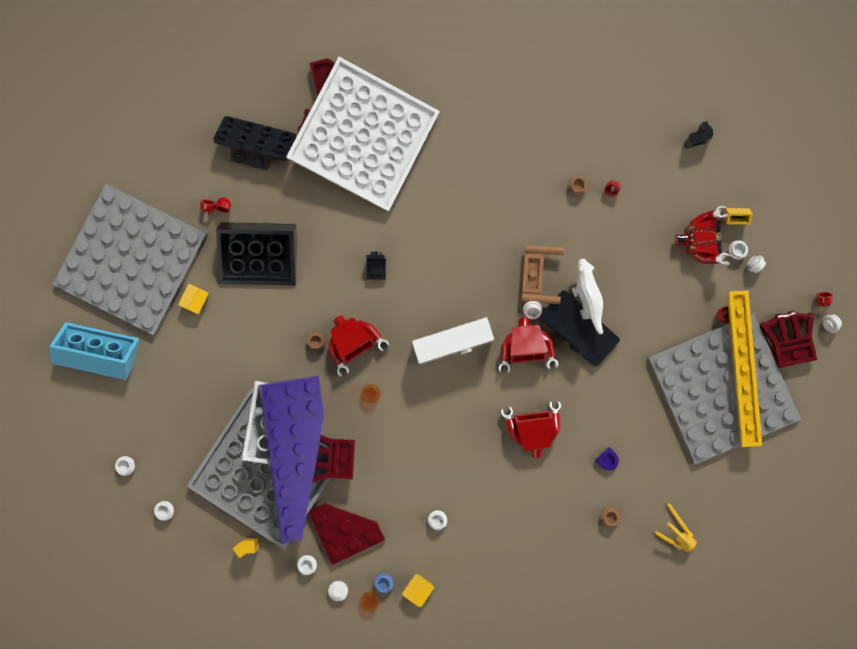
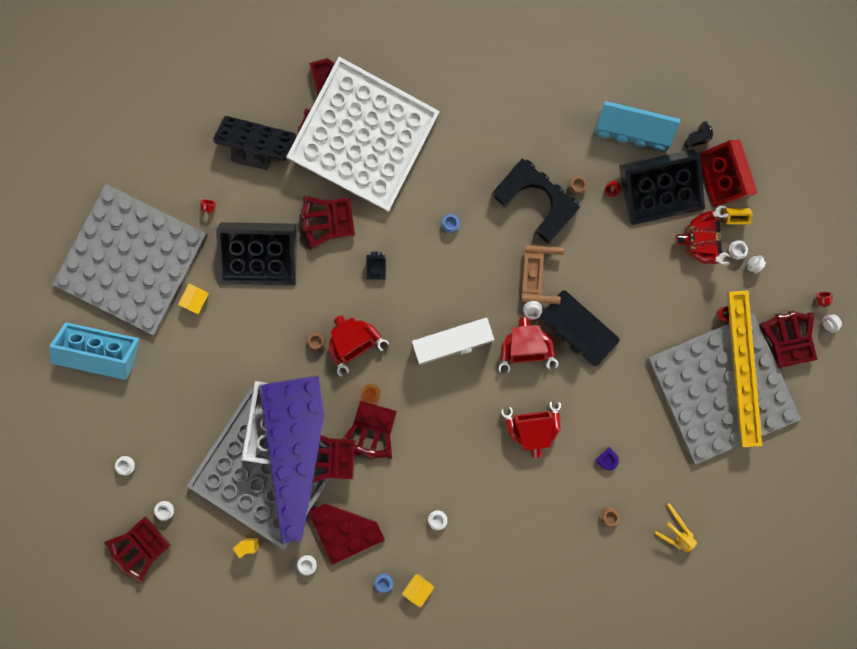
red hinge [215,197,231,213] -> none
white plate [328,581,348,601] -> none
clear orange plate [360,591,380,611] -> none
white animal [572,259,603,334] -> none
none -> dark red plate [104,516,172,585]
none -> dark red plate [299,196,355,250]
none -> dark red plate [342,401,397,460]
none -> medium blue plate [441,214,460,233]
none -> black arch [491,158,580,244]
none -> medium azure slope [594,101,680,152]
none -> black slope [619,149,705,225]
none -> red slope [699,140,758,207]

